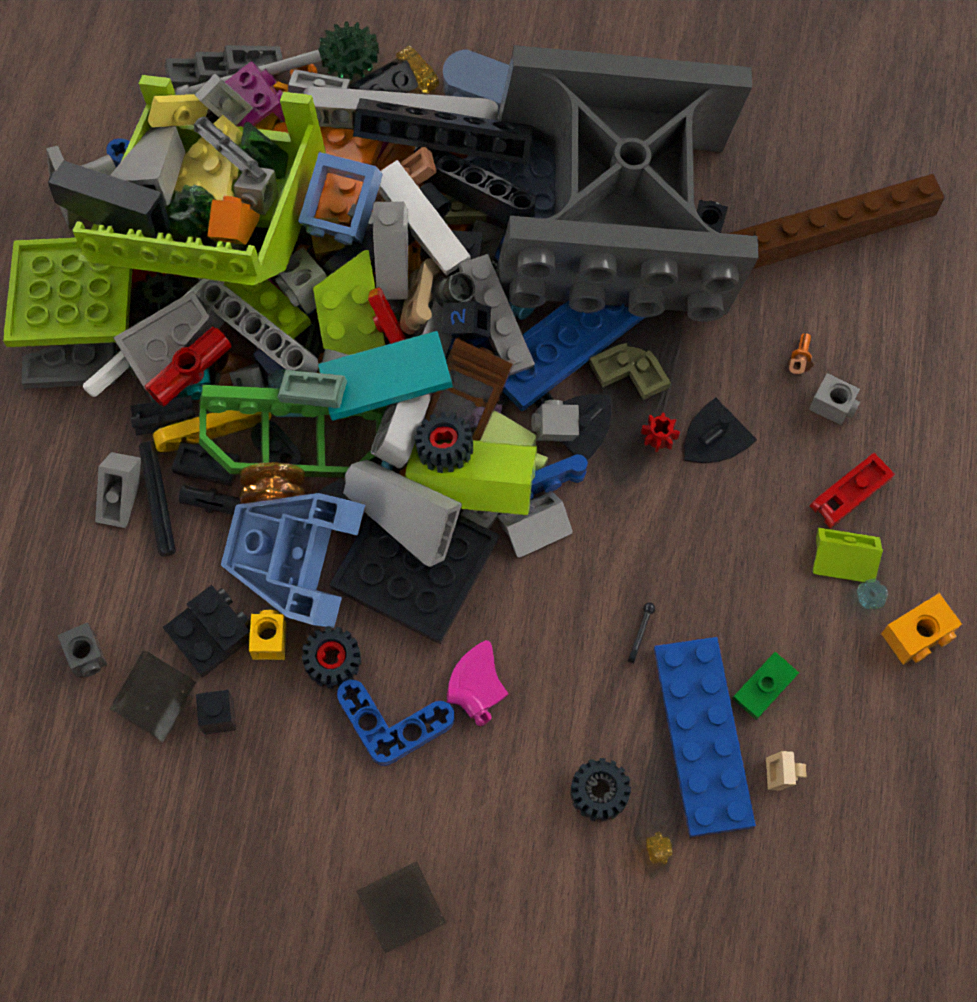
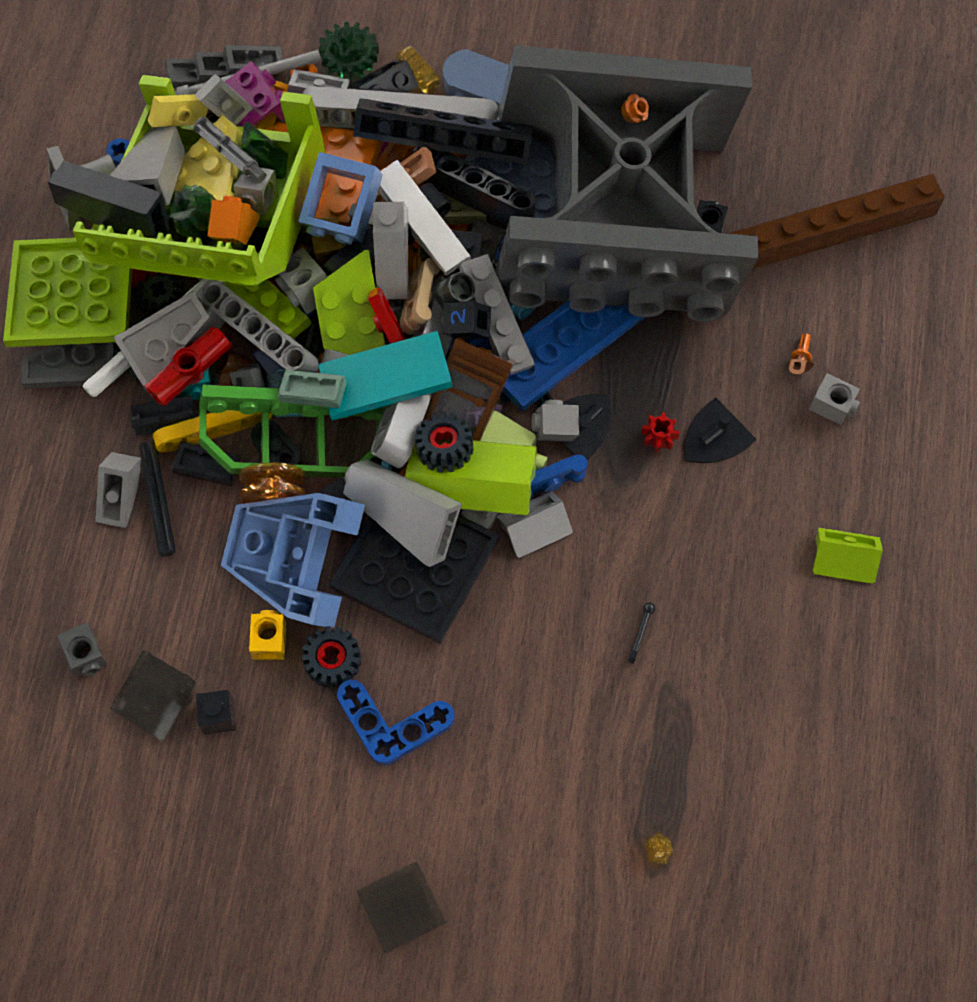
black plate [163,585,251,678] -> none
black pin [179,484,244,515] -> none
dark pink arm [446,640,509,726] -> none
black bush [570,758,631,822] -> none
olive plate [589,343,671,400] -> none
blue plate [654,637,756,838] -> none
green plate [732,651,800,720] -> none
tan tile [766,751,807,791] -> none
red plate [809,452,895,529] -> none
clear light blue plate [857,579,888,609] -> none
light orange brick [881,593,962,665] -> none
none -> orange plate [621,94,649,124]

